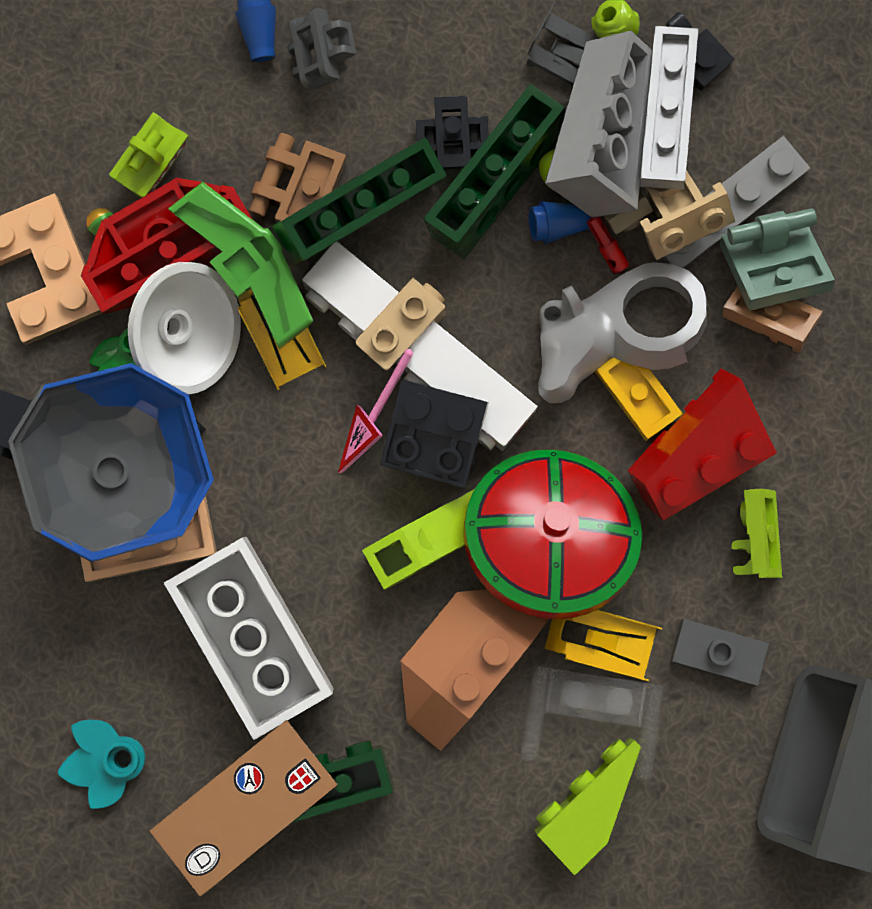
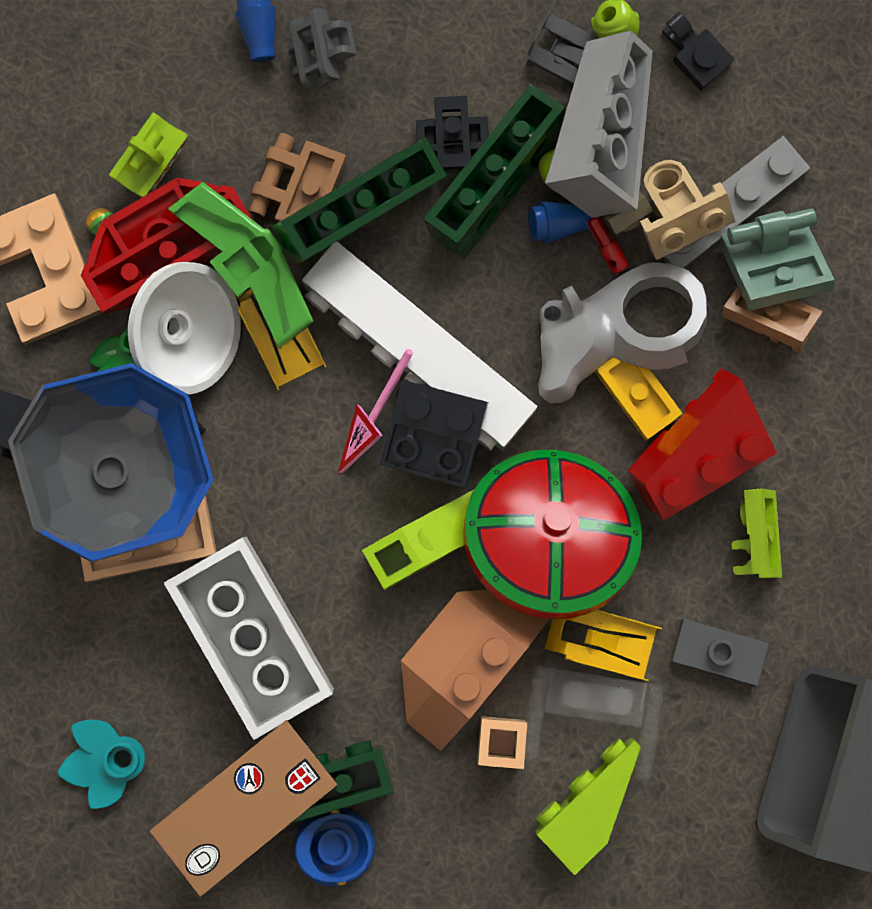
tan bracket [356,278,446,371] -> none
plate [640,26,698,190] -> none
none -> blue piece [295,808,376,887]
none -> light nougat brick [477,716,527,769]

